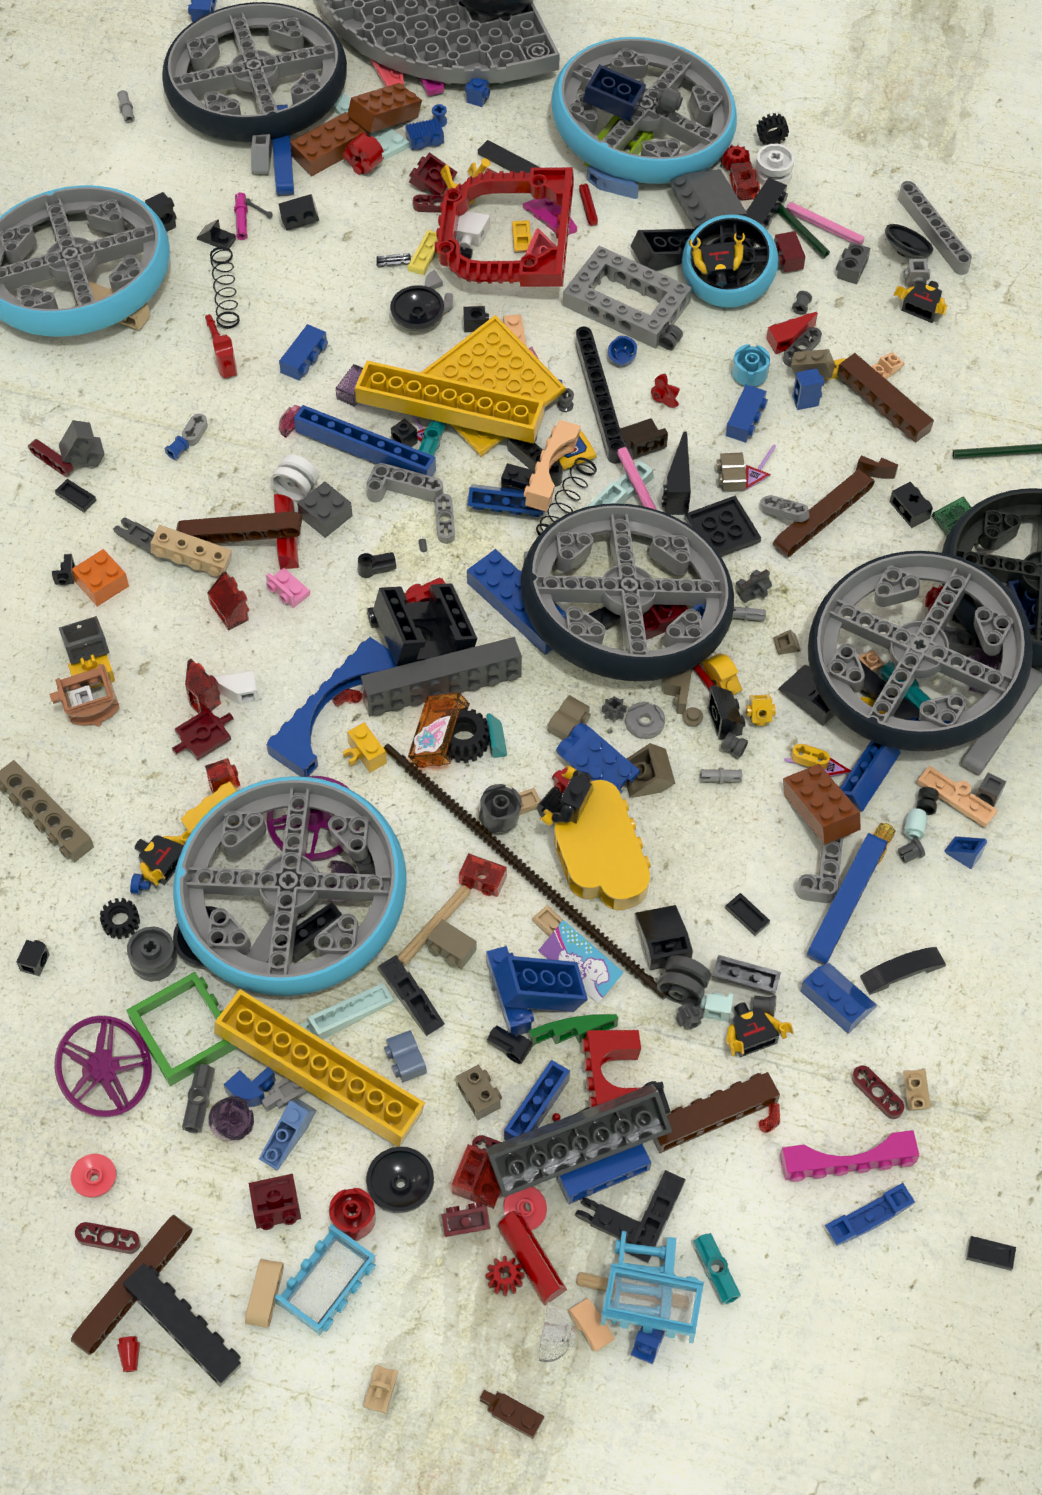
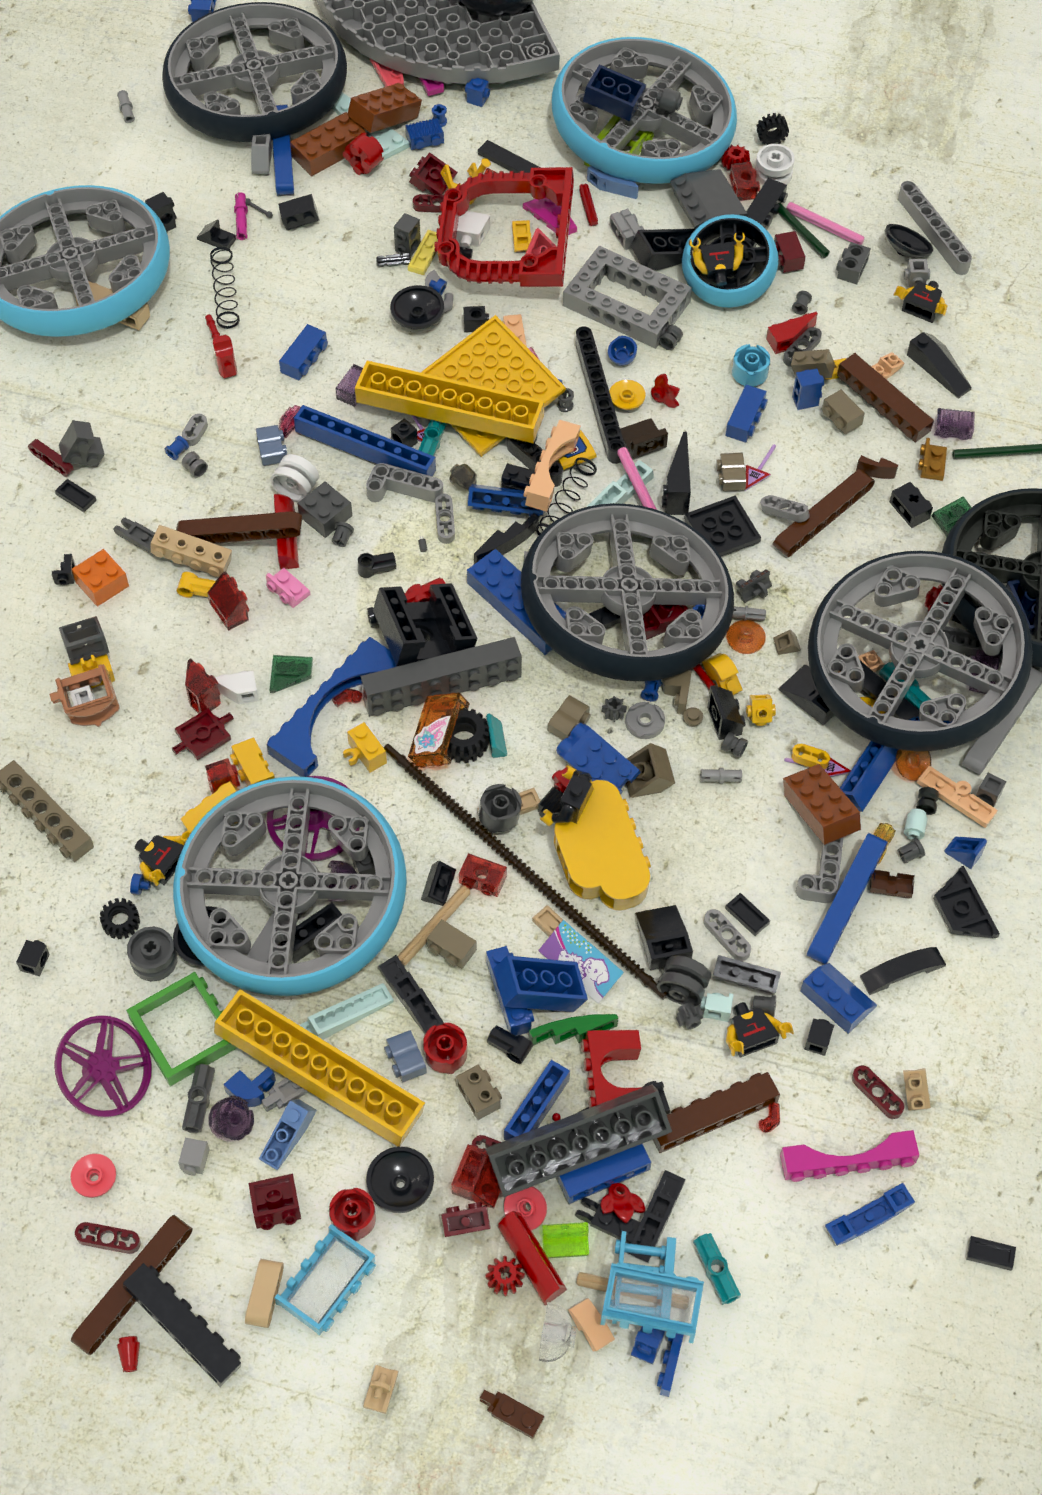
none -> yellow piece [176,572,218,598]
none -> light grey brick [178,1137,210,1175]
none -> flat silver wheel [182,451,208,478]
none -> yellow wedge [230,737,275,788]
none -> sand blue brick [256,425,287,466]
none -> clear green wing [269,655,313,693]
none -> dark grey bush [332,522,354,547]
none -> dark grey brick [394,213,421,256]
none -> black slope [421,861,456,906]
none -> red brick [423,1023,468,1074]
none -> blue tile [429,278,447,295]
none -> clear smoke head [449,463,477,492]
none -> black slope [474,513,539,564]
none -> clear neon green panel [542,1222,589,1259]
none -> red plate [600,1183,645,1223]
none -> light grey brick [609,208,644,250]
none -> yellow dish [609,380,646,410]
none -> blue bush [641,679,662,702]
none -> blue plate [657,1321,684,1397]
none -> light grey beam [704,909,751,961]
none -> clear orange dish [726,620,766,654]
none -> black brick [804,1018,834,1056]
none -> dark tan brick [822,389,865,434]
none -> reddish brown piece [870,870,915,898]
none -> clear orange dish [896,749,931,781]
none -> black wedge [907,332,972,399]
none -> pearl gold bracket [918,438,947,481]
none -> black wing [933,866,1000,938]
none -> clear purple brick [934,408,975,440]

